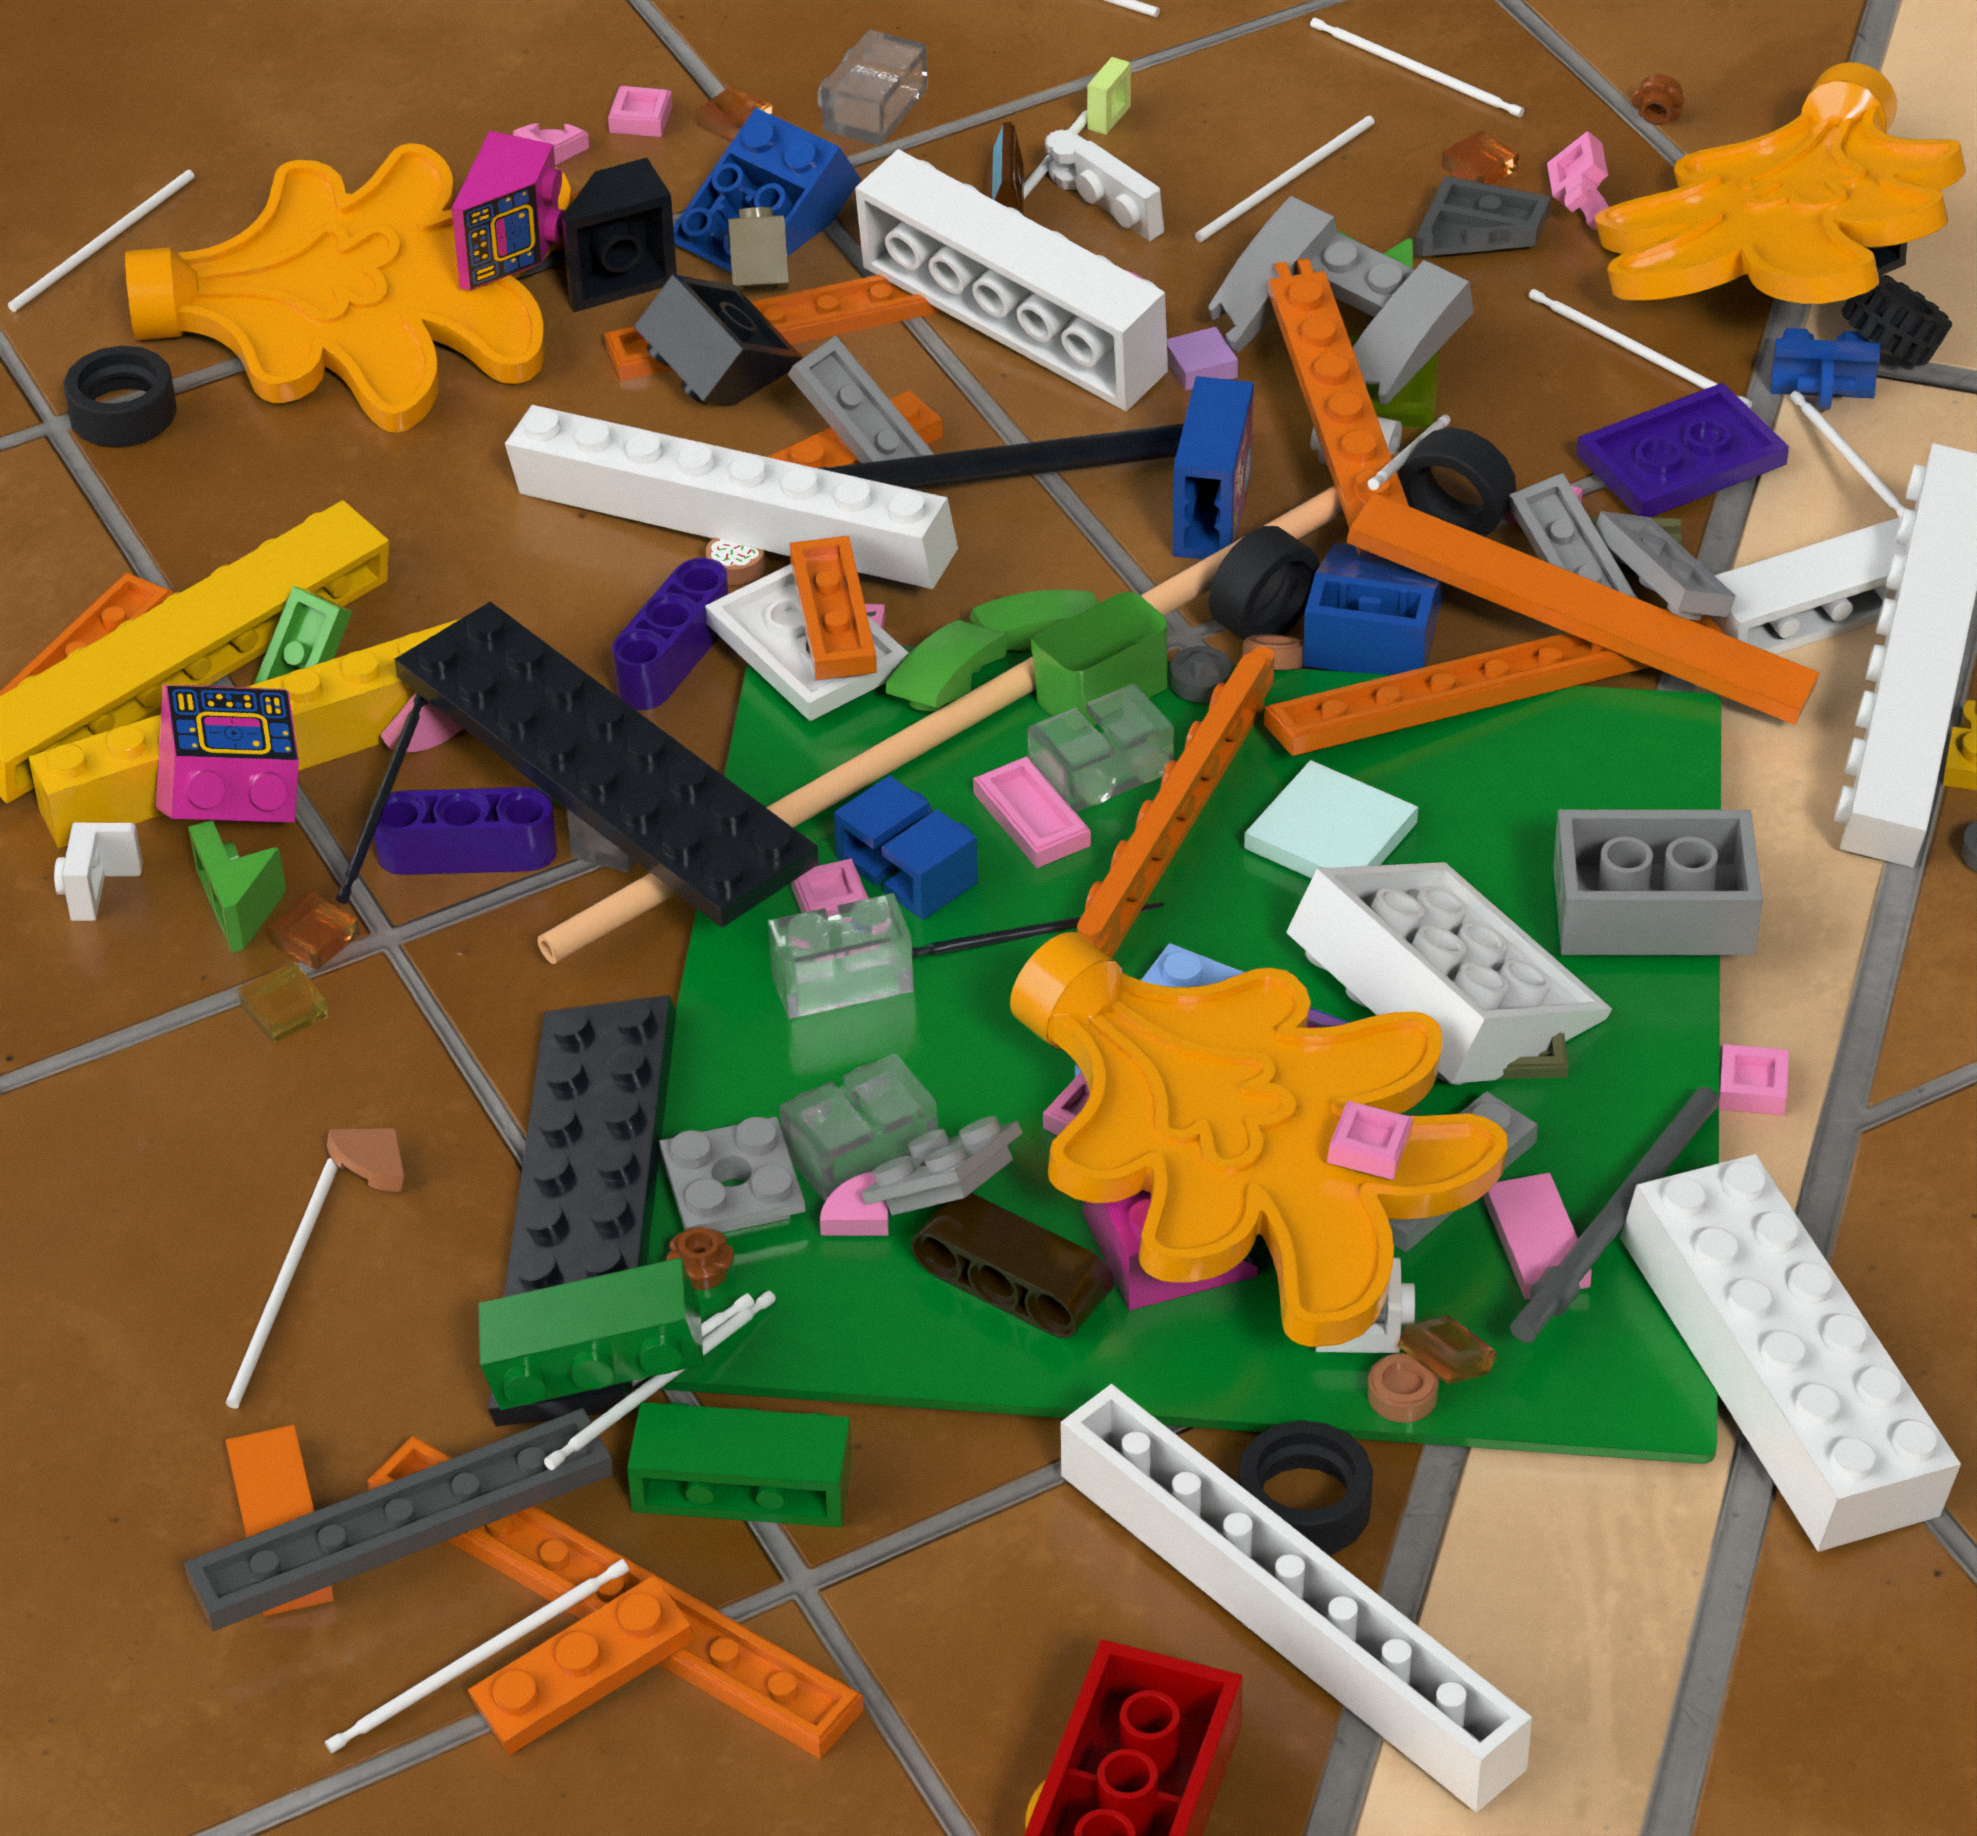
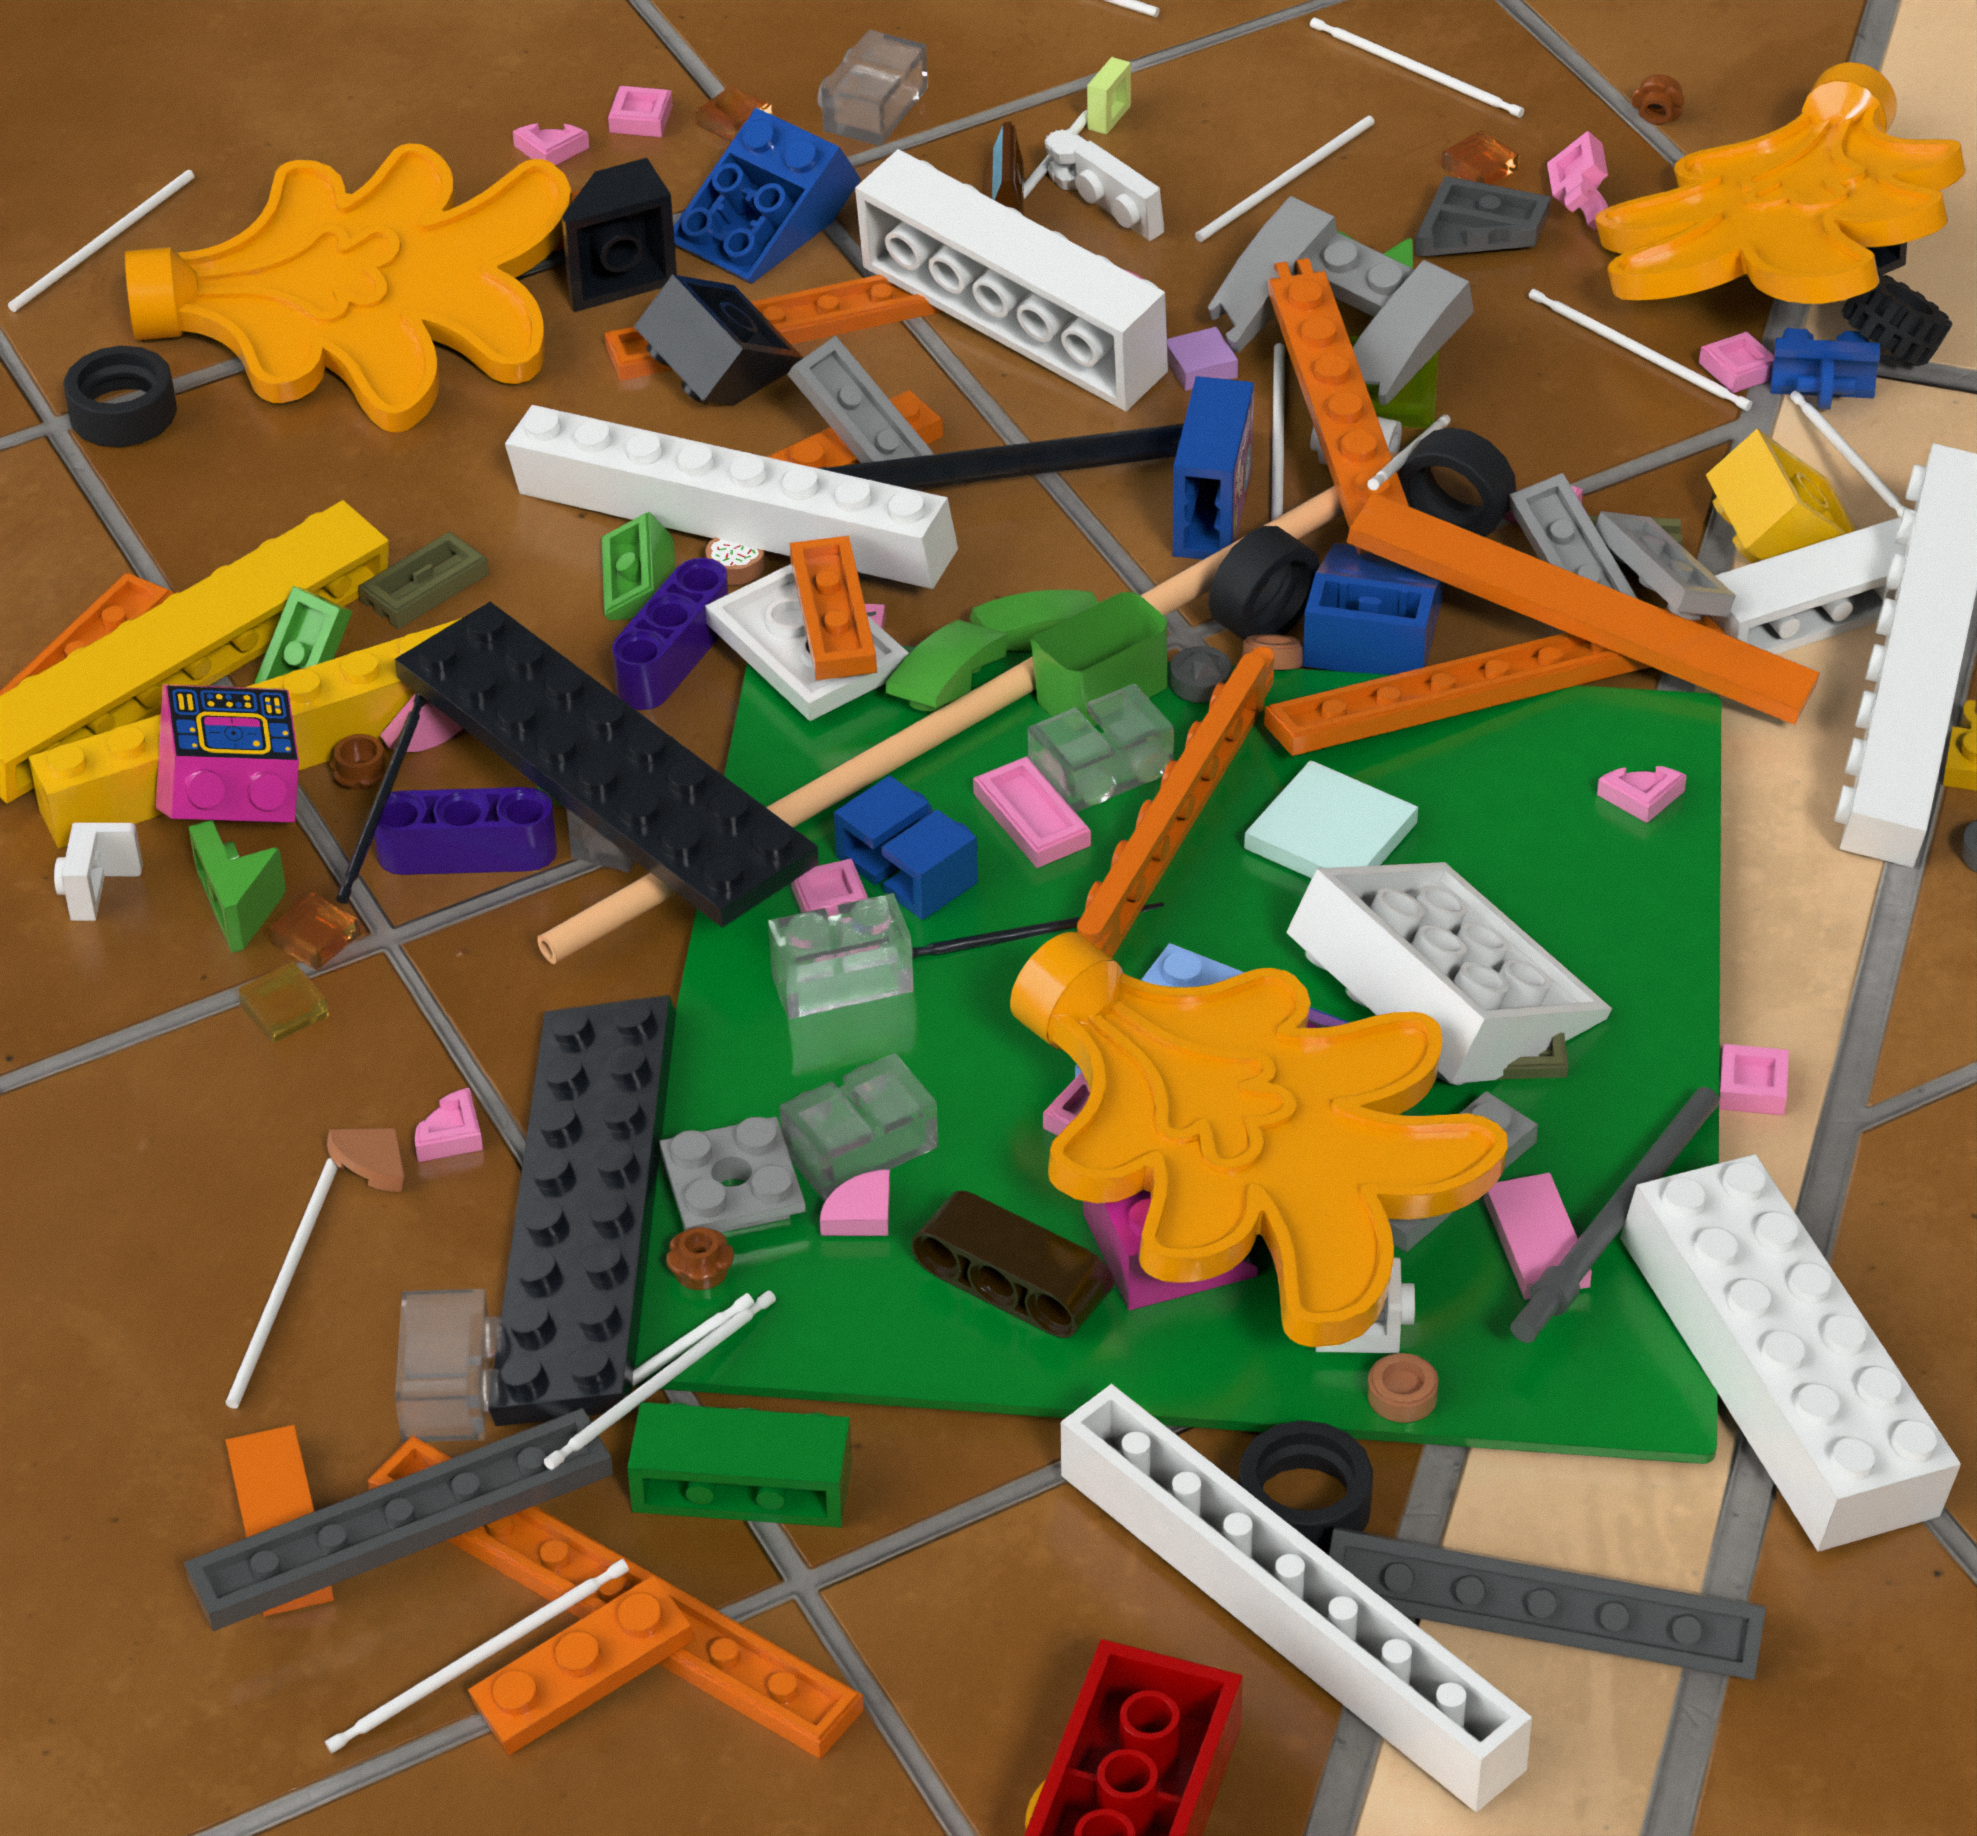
slope [452,131,565,291] -> none
green brick [479,1257,704,1410] -> none
dark tan brick [728,207,789,292] -> none
light grey piece [861,1116,1022,1215] -> none
bright pink tile [1327,1100,1413,1180] -> none
clear orange tile [1397,1315,1497,1385] -> none
light grey brick [1553,810,1763,955] -> none
dark purple plate [1577,383,1789,517] -> none
none -> dark orange plate [330,734,391,790]
none -> olive tile [358,531,489,629]
none -> clear piece [395,1289,501,1442]
none -> bright pink tile [415,1088,483,1162]
none -> bright green slope [601,512,676,621]
none -> white piece [1271,343,1285,521]
none -> dark grey plate [1329,1527,1767,1680]
none -> bright pink tile [1597,766,1687,823]
none -> bright pink tile [1699,332,1774,393]
none -> yellow slope [1706,428,1857,563]

